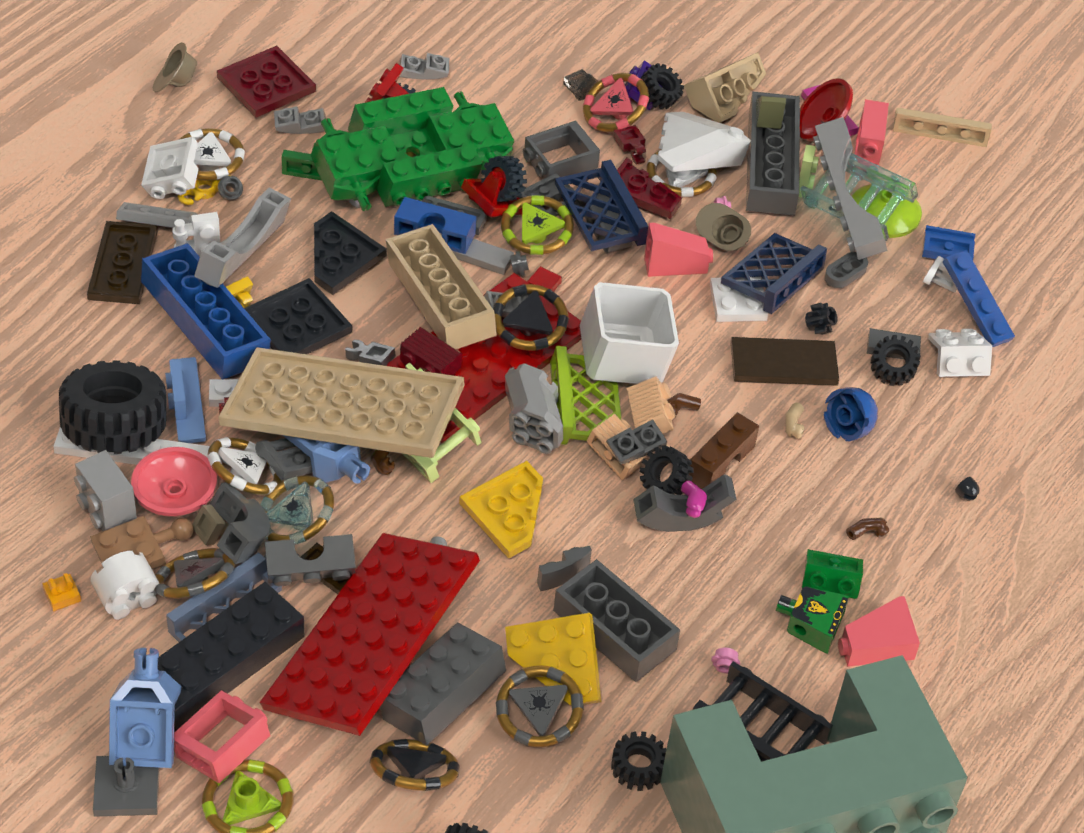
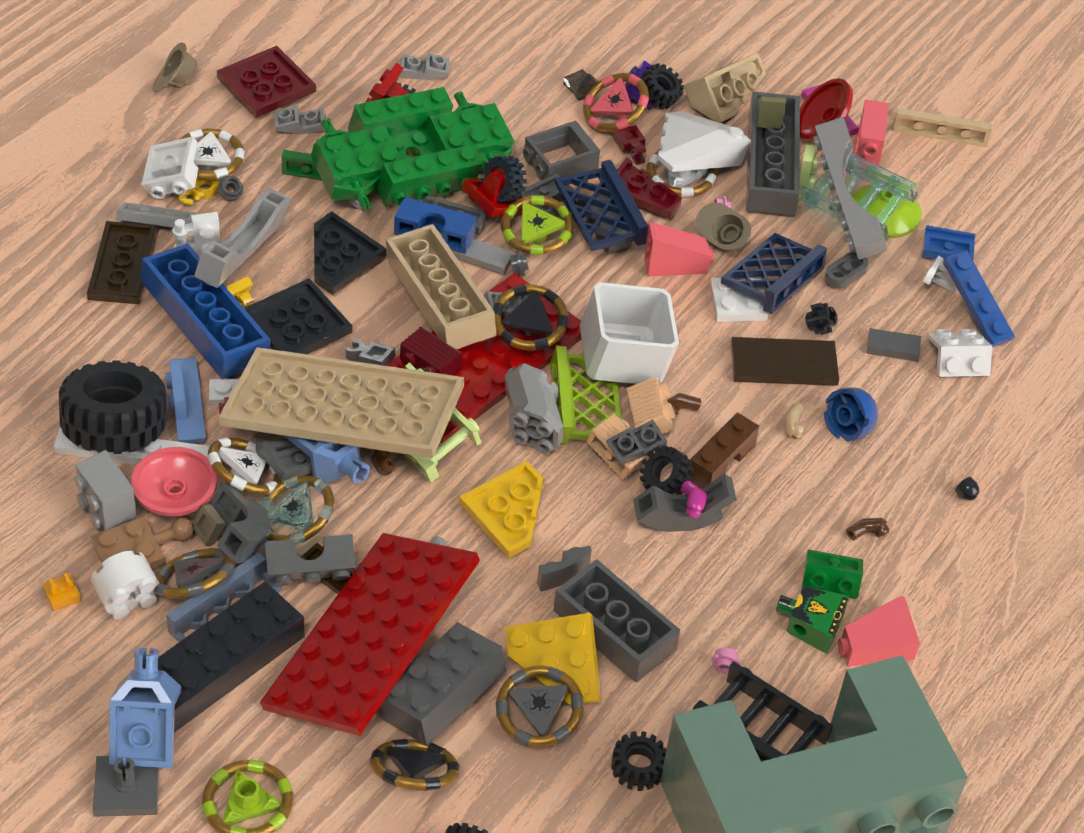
coral window [174,690,271,783] -> none
red tile [527,266,562,292] -> none
black tyre [870,335,921,386] -> none

